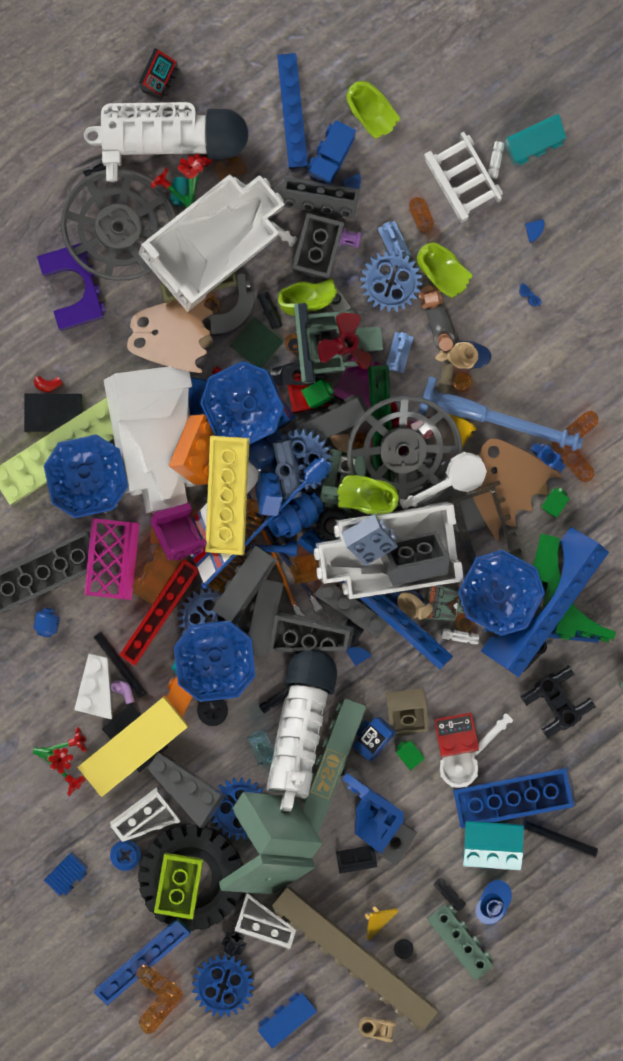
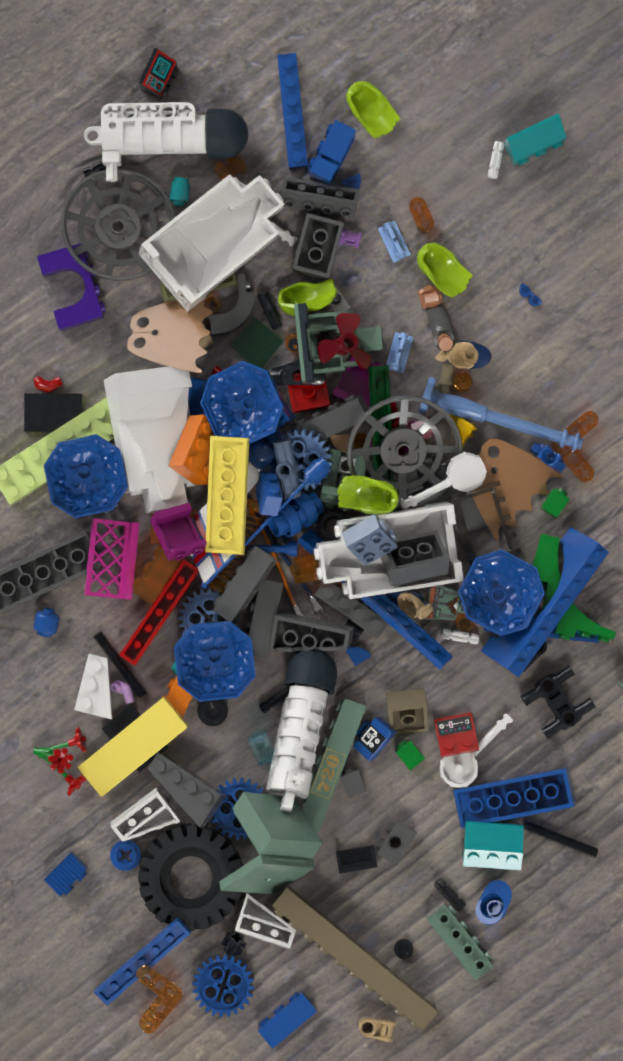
red plant [150,154,212,208] -> none
lime brick [154,853,204,920] -> none
green brick [302,380,335,409] -> none
blue bracket [342,773,404,853] -> none
medium blue gear [360,249,422,312] -> none
yellow piece [365,906,399,940] -> none
white fence [423,132,503,223] -> none
blue tile [525,219,544,243] -> none

